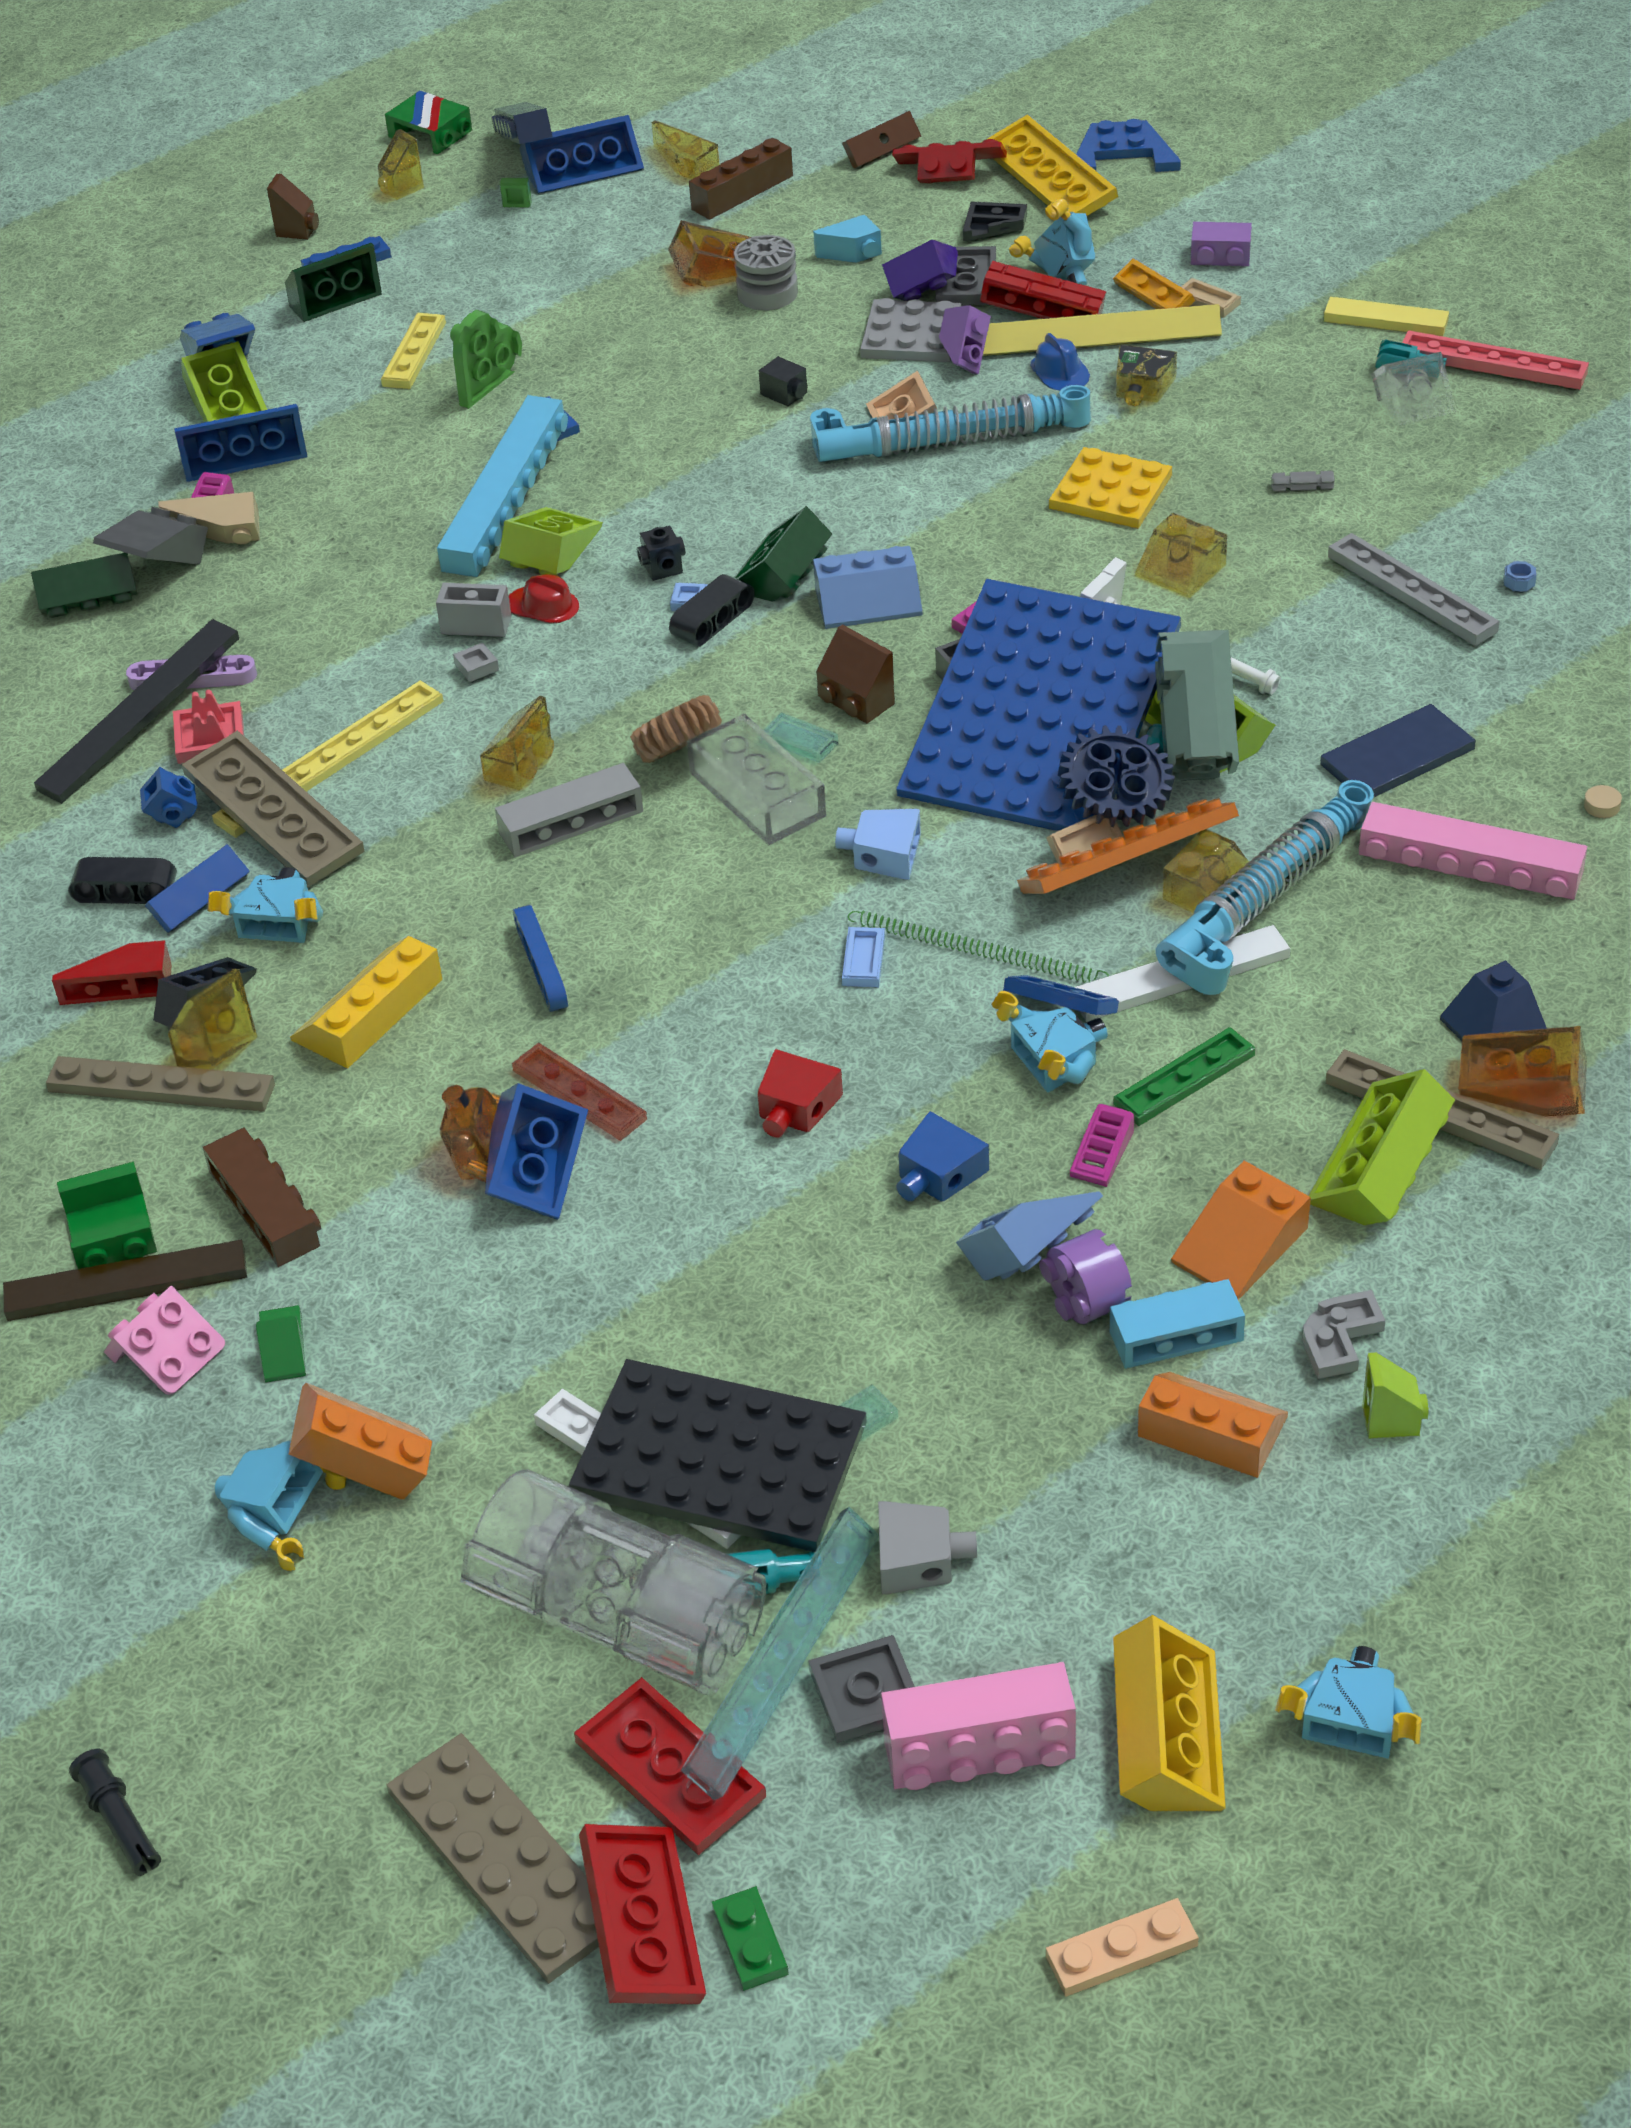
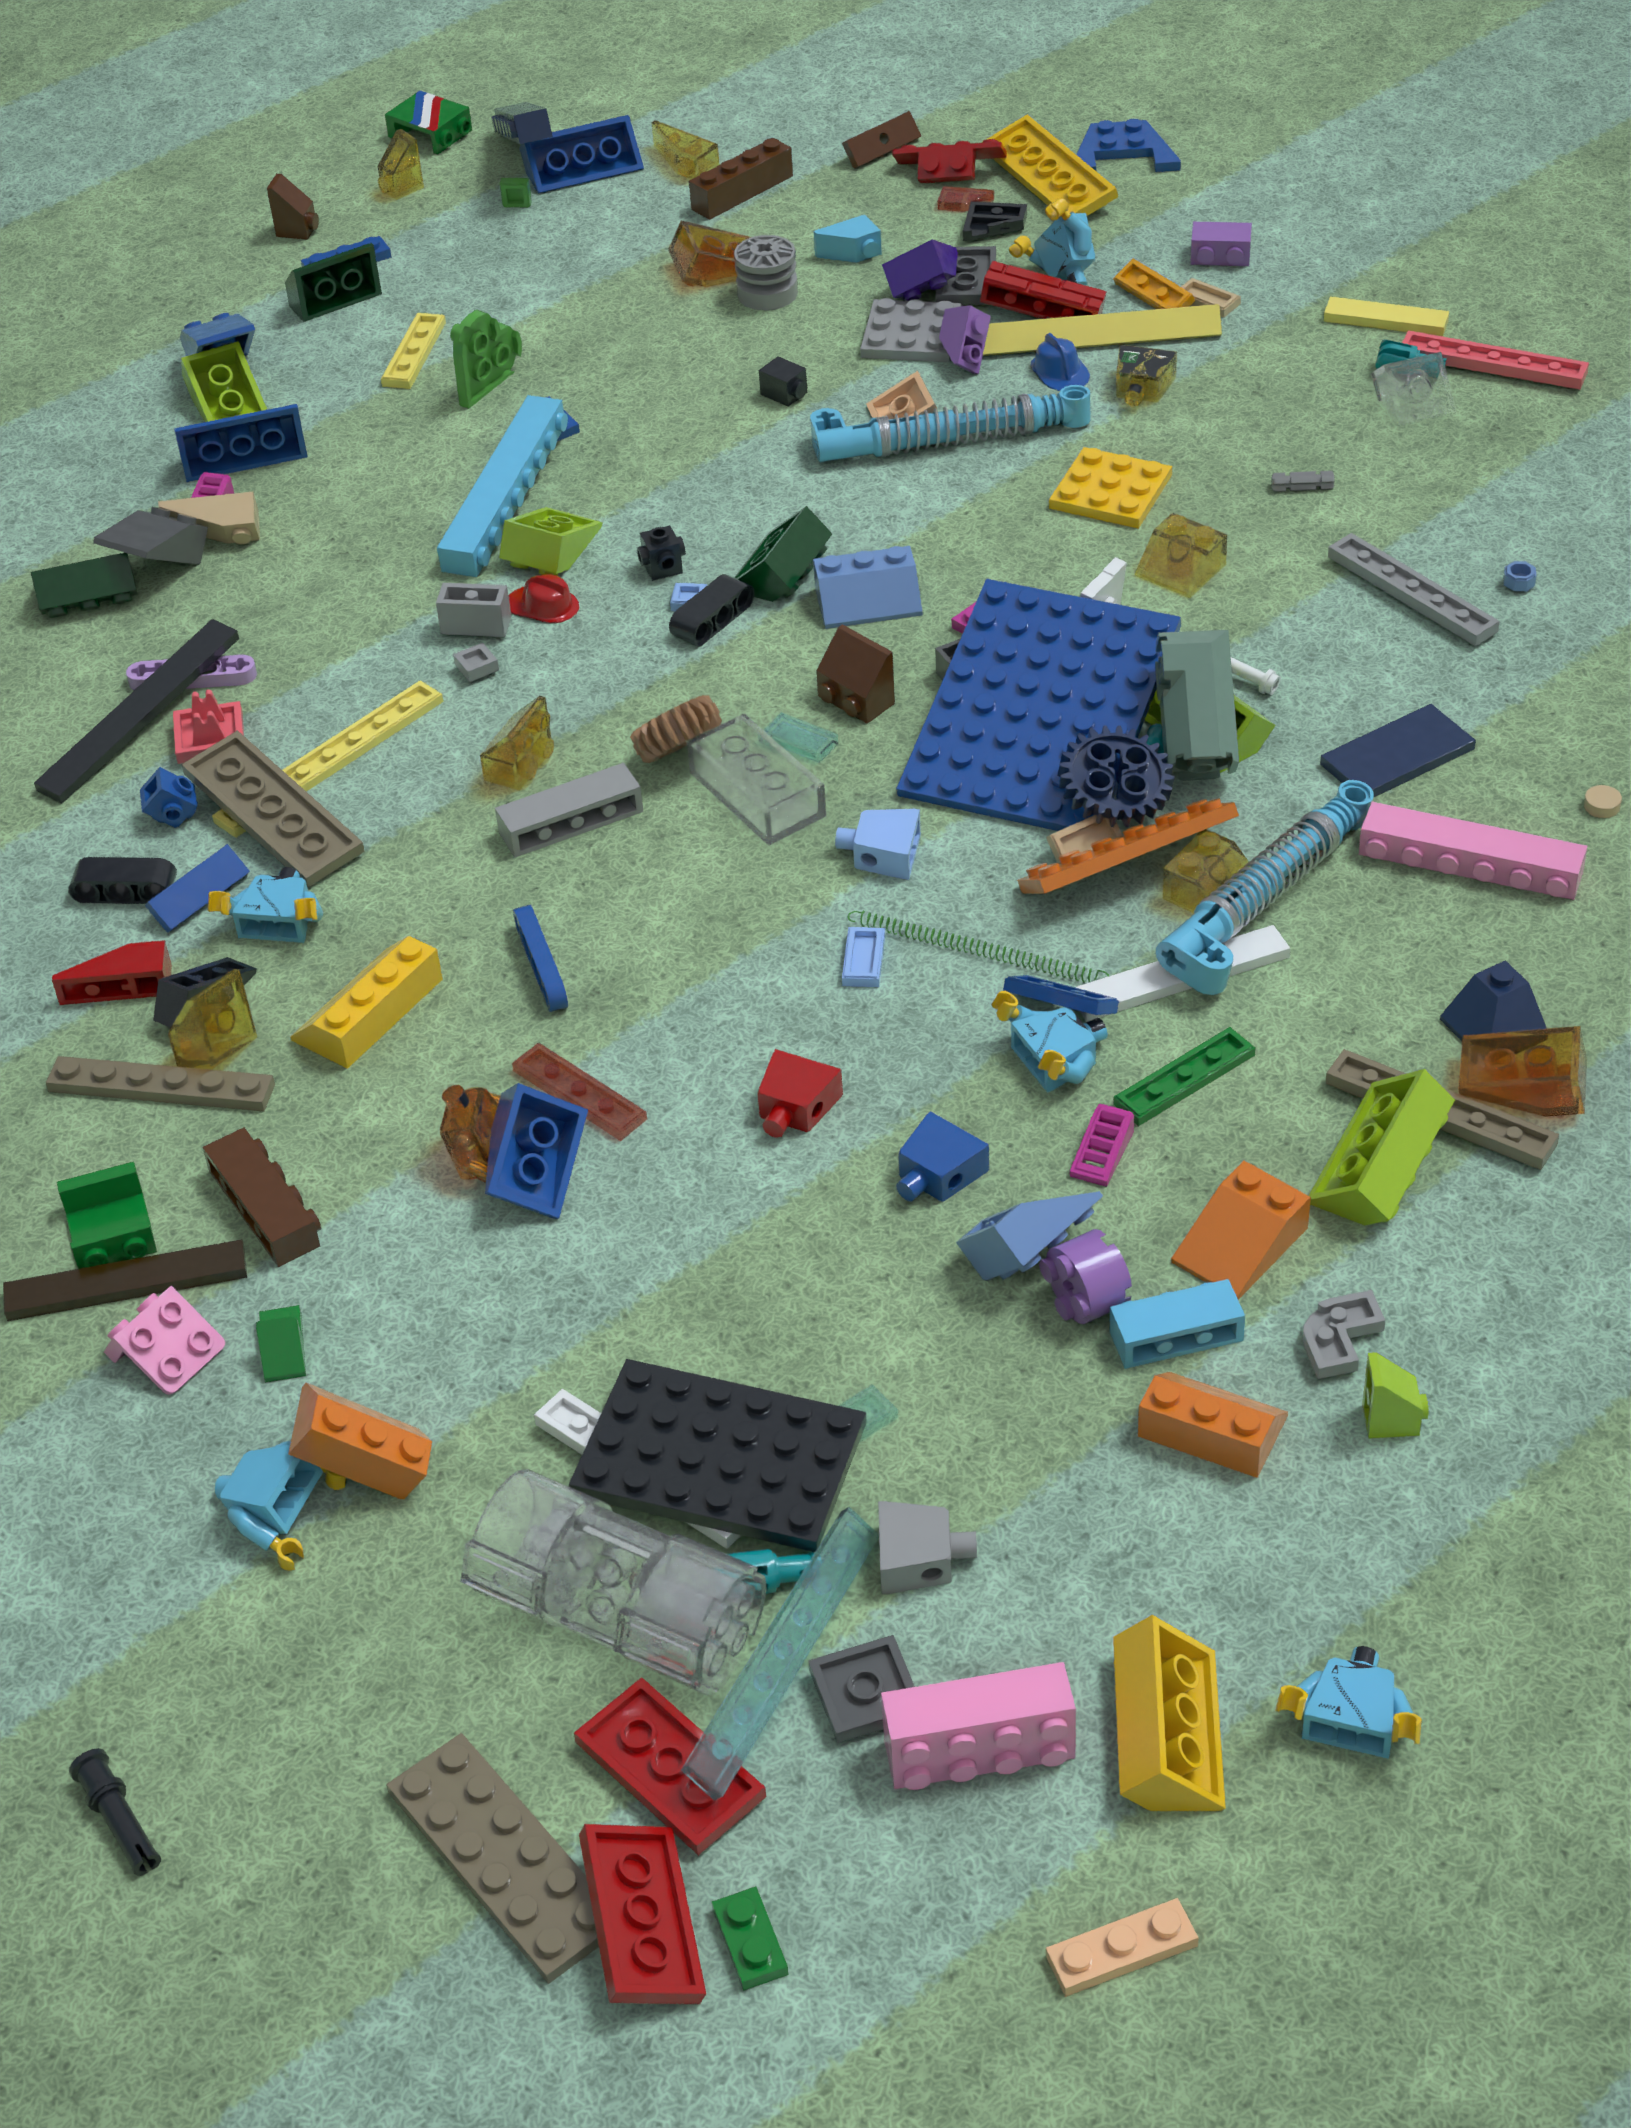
none -> clear red tile [937,186,995,212]

